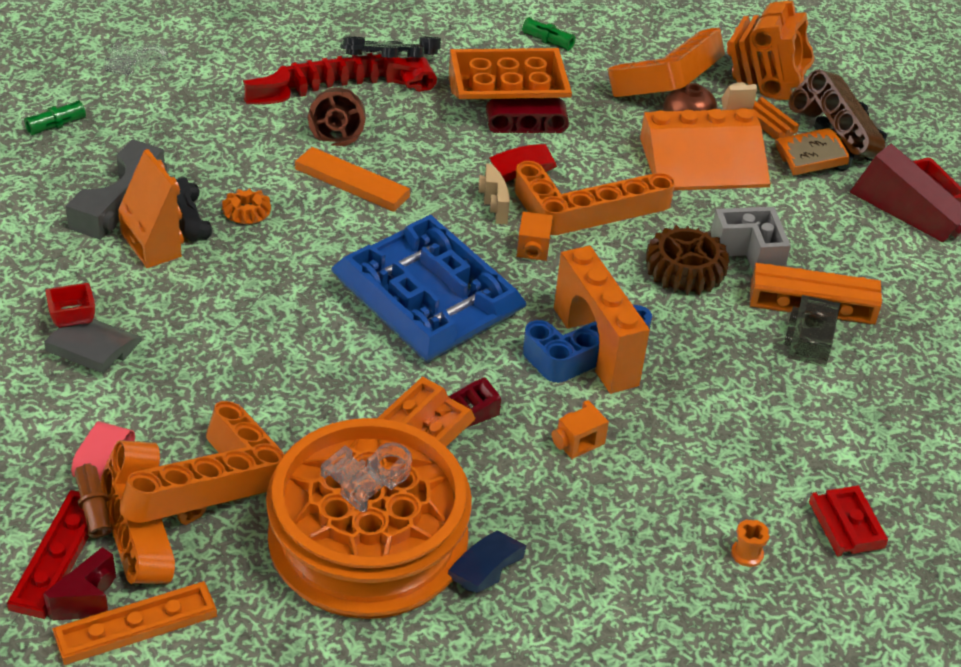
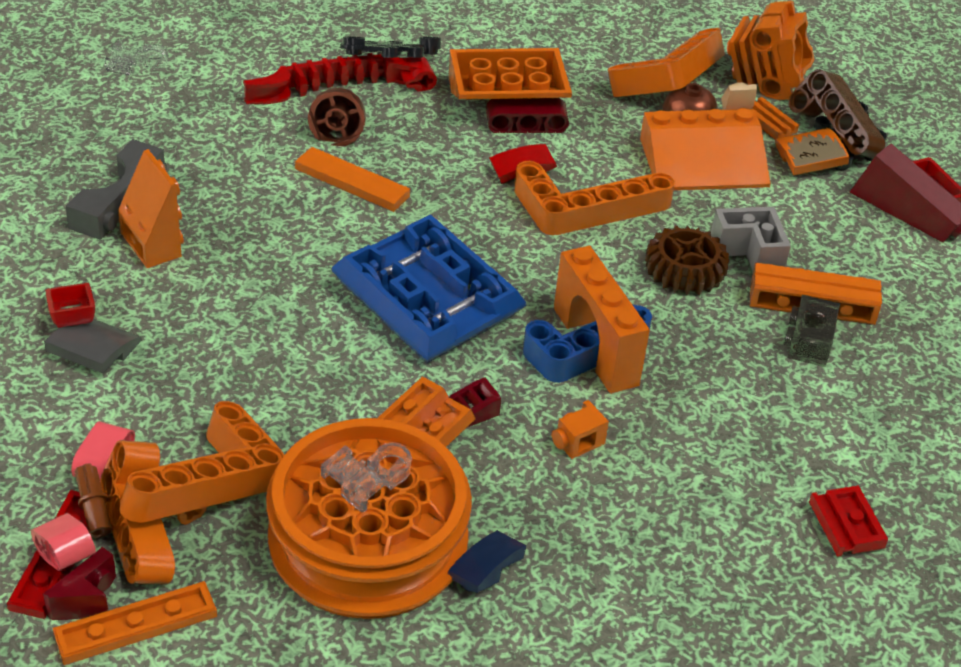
green pin [24,100,86,135] -> none
black piece [176,177,212,242] -> none
orange gear [222,188,271,224] -> none
tan slope [478,164,510,224] -> none
orange brick [516,212,553,261] -> none
green pin [522,17,576,51] -> none
orange bush [731,519,770,567] -> none
none -> coral beam [31,513,96,571]

